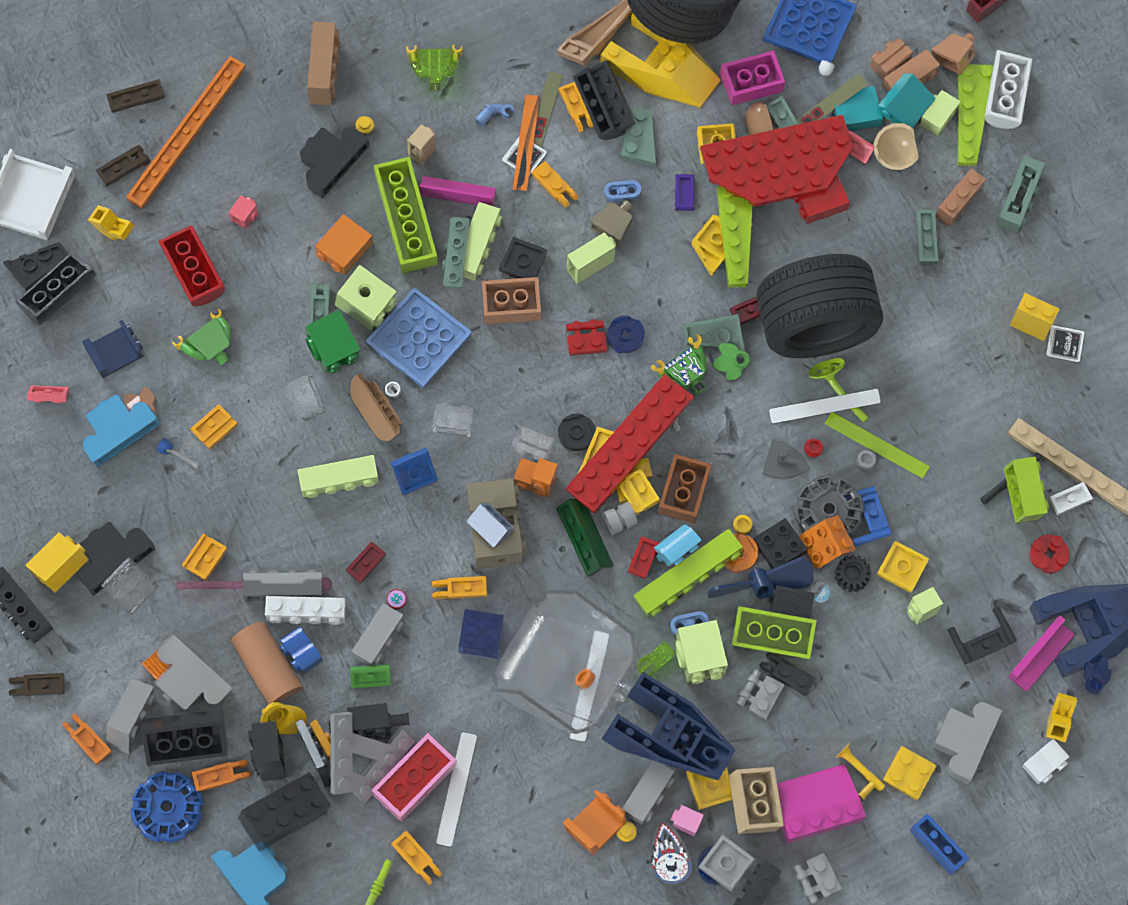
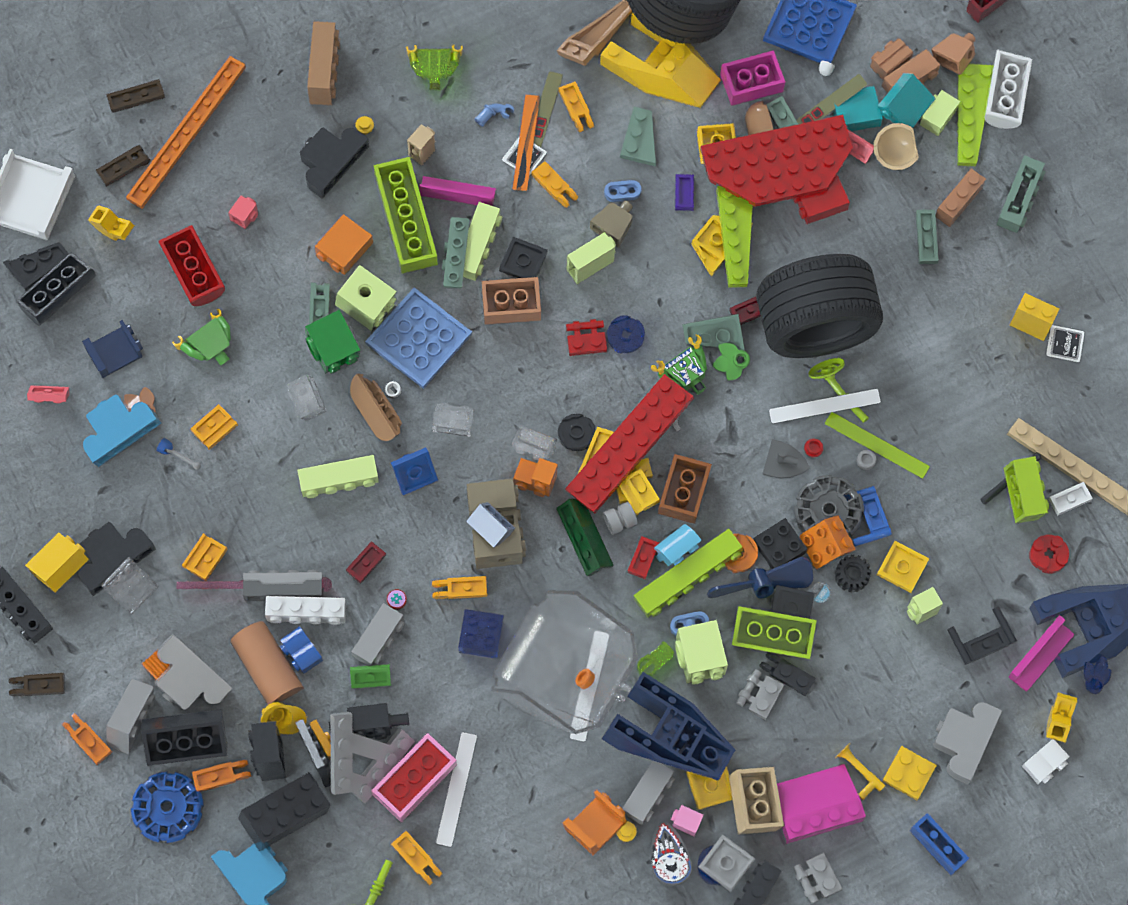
black brick [572,60,636,140] -> none
yellow tile [733,515,753,535] -> none

